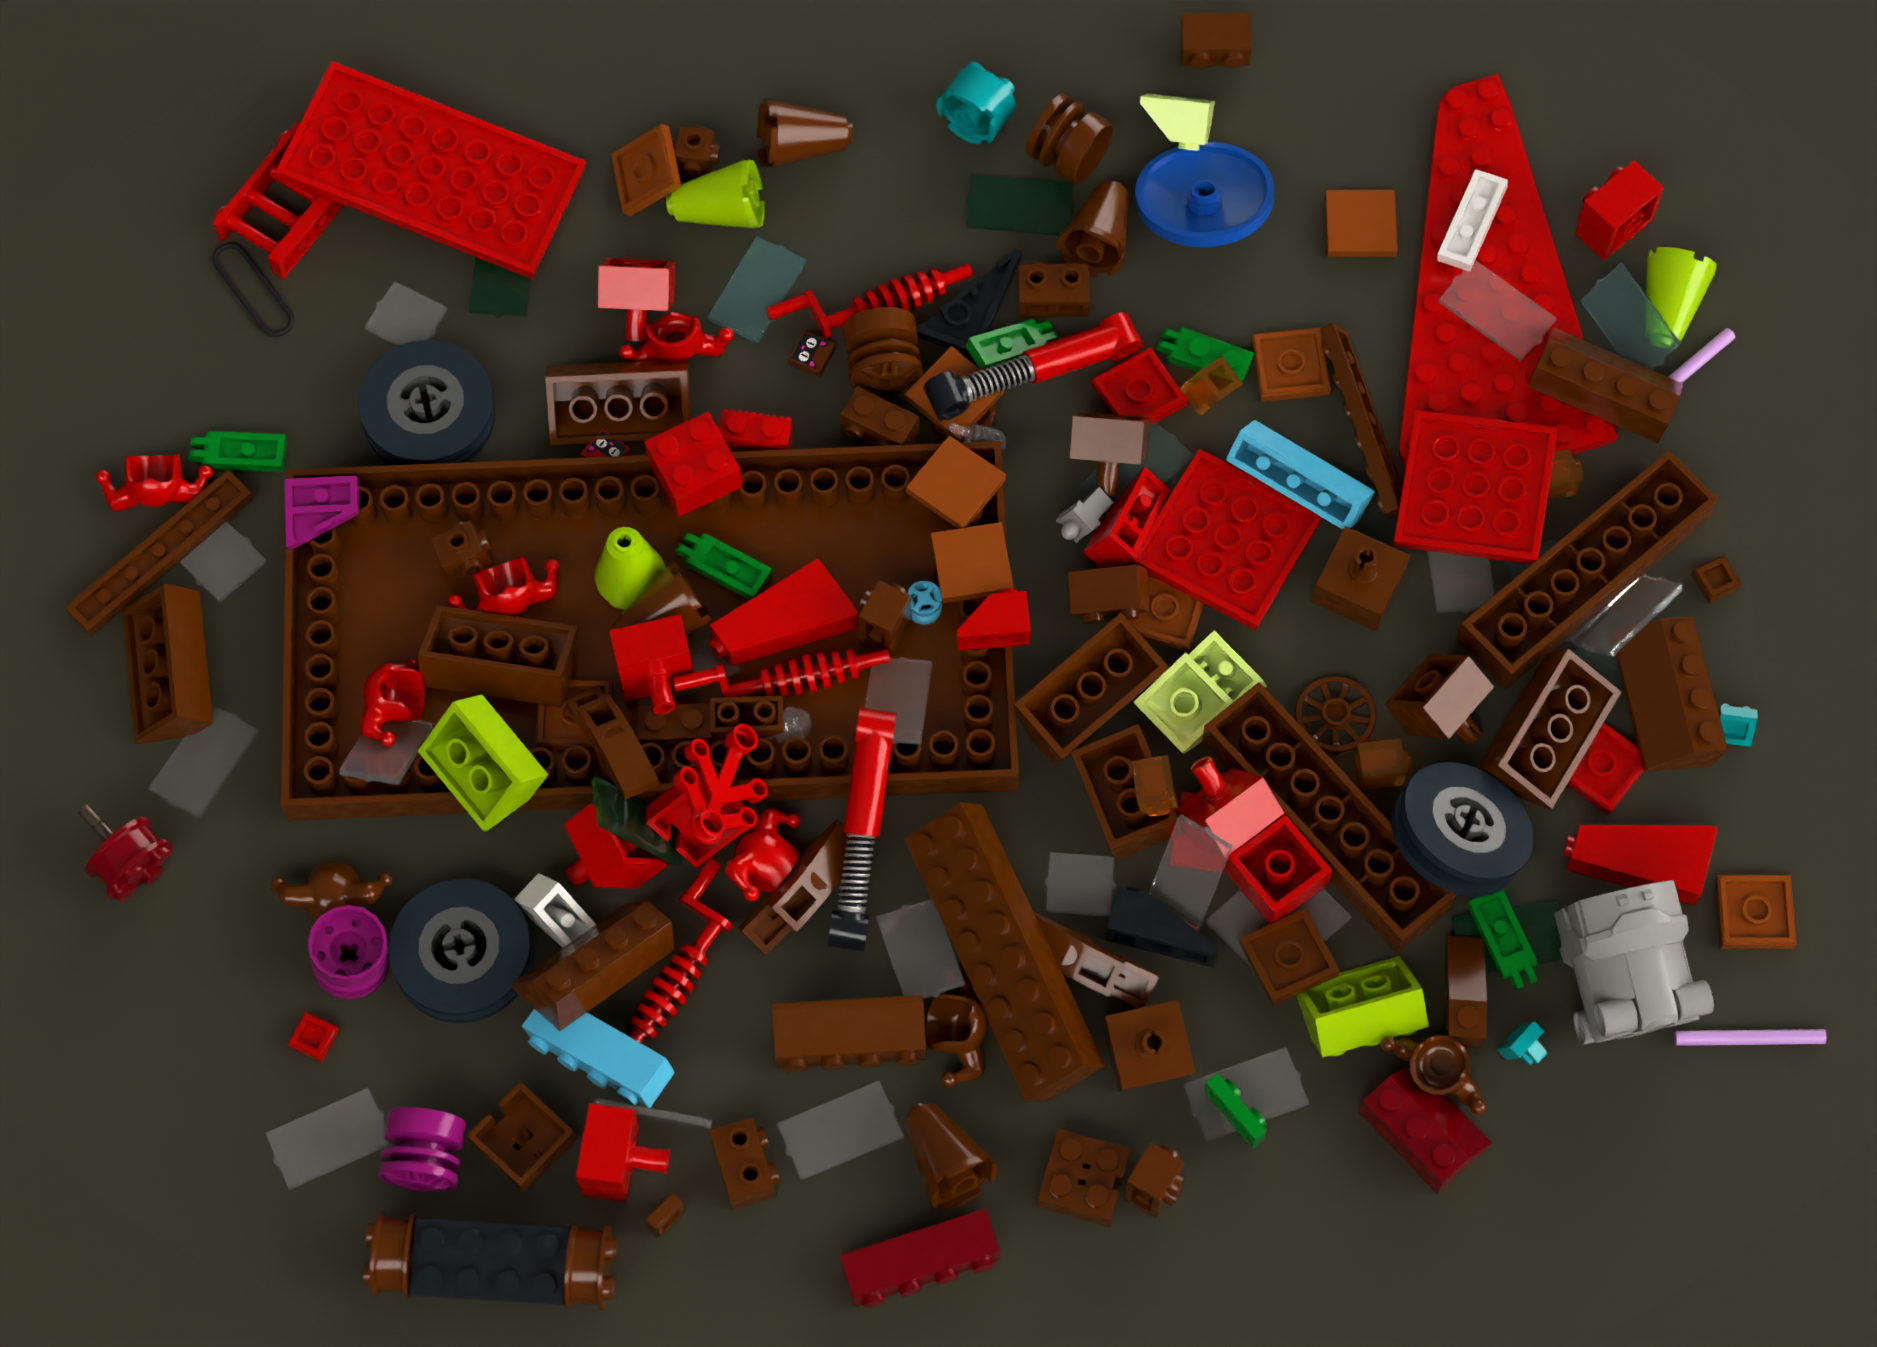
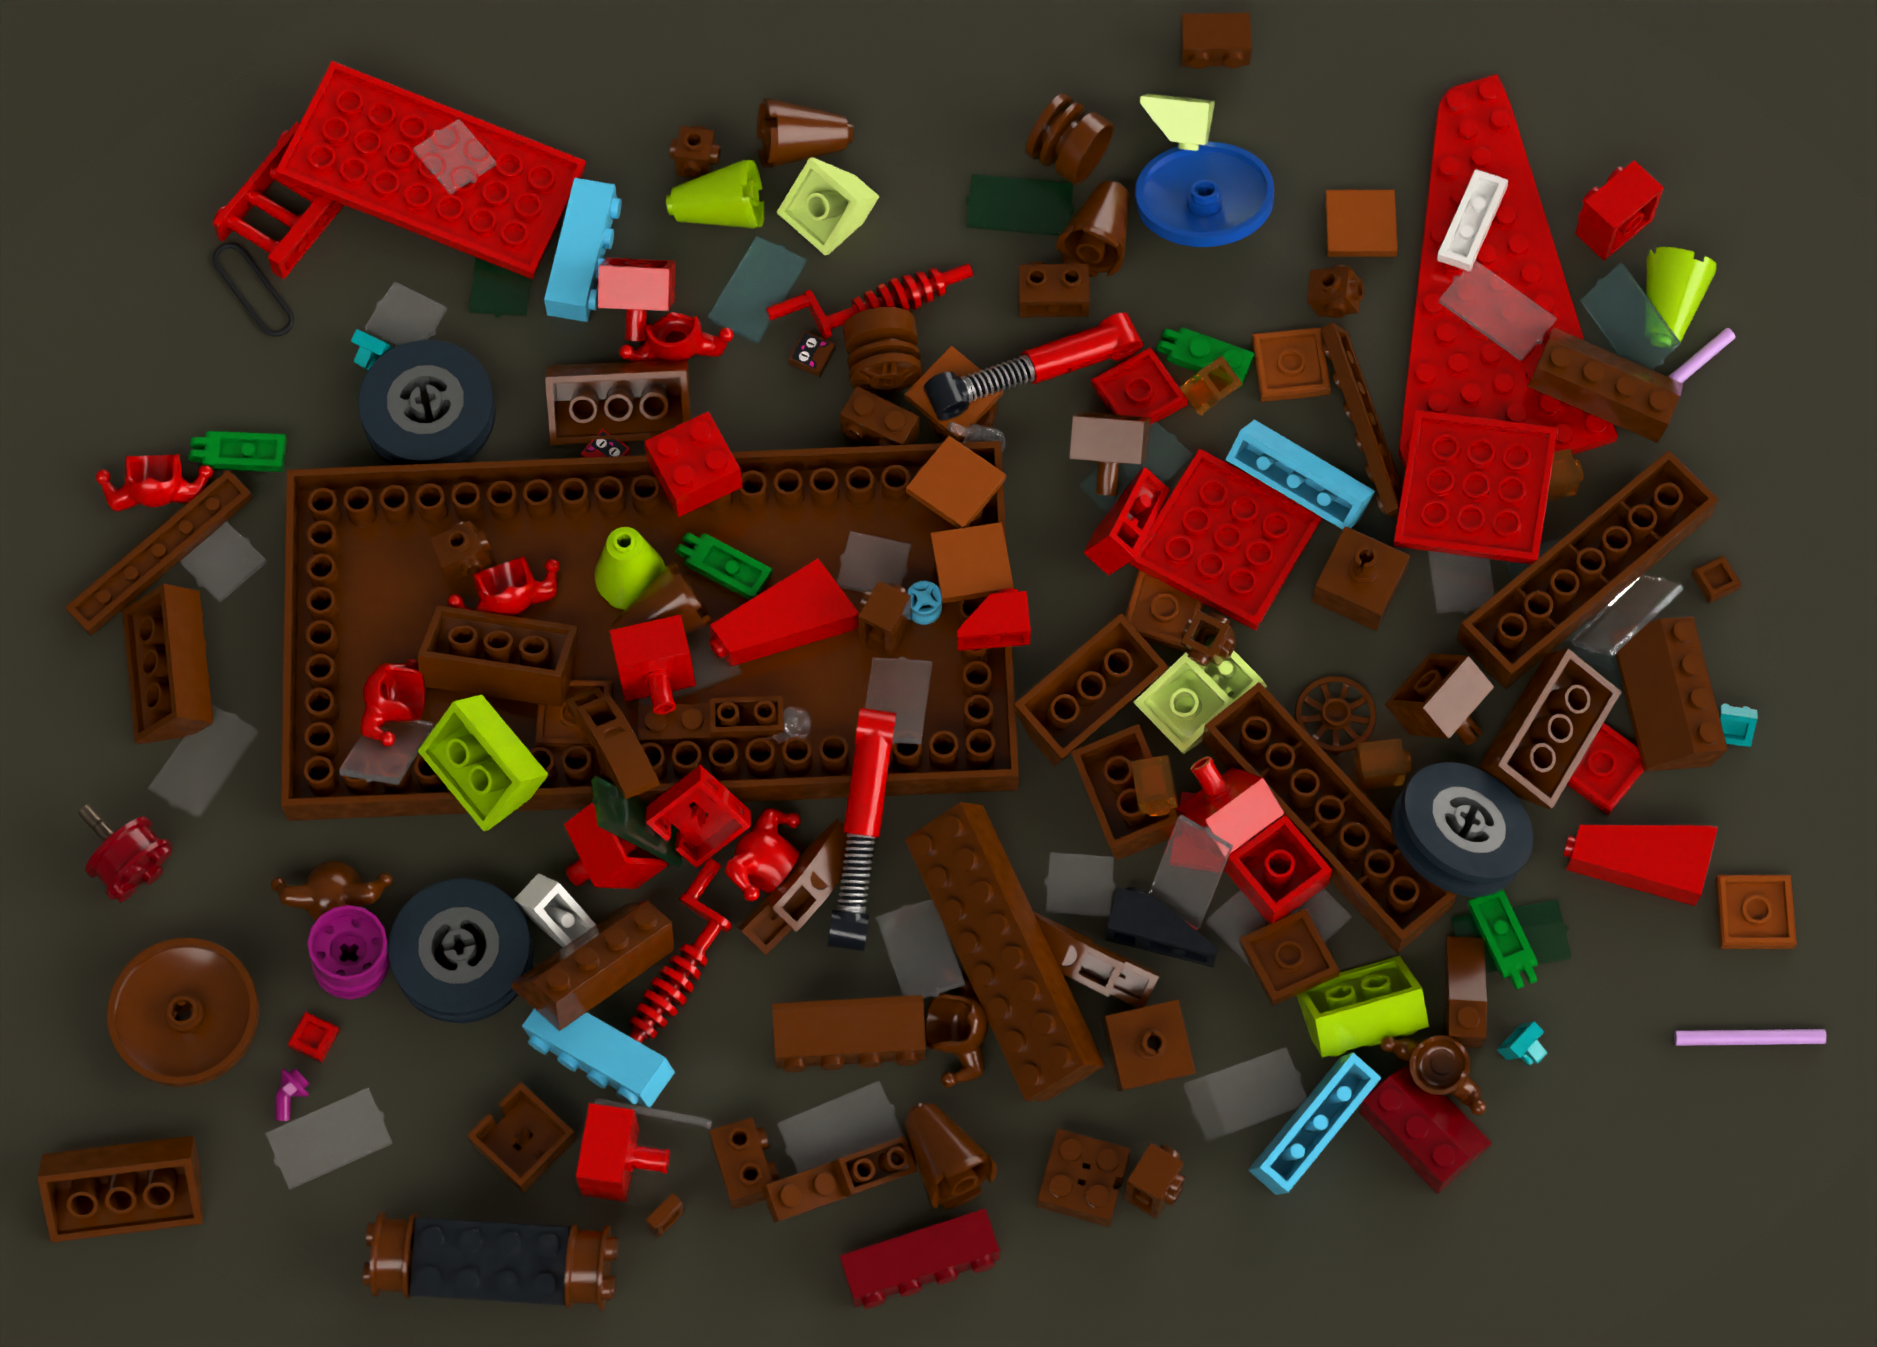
magenta wing [285,476,359,550] -> none
magenta wheel [377,1107,466,1192] -> none
dark orange tile [611,123,682,216] -> none
red piece [673,648,891,698] -> none
red plant [673,724,768,845] -> none
red brick [718,408,793,452] -> none
black wing [916,249,1022,358] -> none
teal brick [936,62,1016,145] -> none
green hinge [966,319,1060,373] -> none
light grey piece [1056,487,1113,543] -> none
reddish brown brick [1068,564,1150,624] -> none
green plate [1204,1073,1267,1149] -> none
light grey piece [1554,880,1714,1045] -> none
none -> reddish brown slope [37,1135,204,1242]
none -> reddish brown dish [107,938,259,1087]
none -> magenta plate [275,1067,310,1121]
none -> teal tile [351,329,394,370]
none -> clear piece [414,119,496,195]
none -> medium azure brick [544,178,622,322]
none -> reddish brown slope [761,1136,917,1223]
none -> yellowish green slope [776,157,880,255]
none -> clear piece [837,531,911,593]
none -> reddish brown brick [1181,610,1237,667]
none -> medium azure brick [1248,1053,1381,1195]
none -> reddish brown brick [1307,265,1364,318]

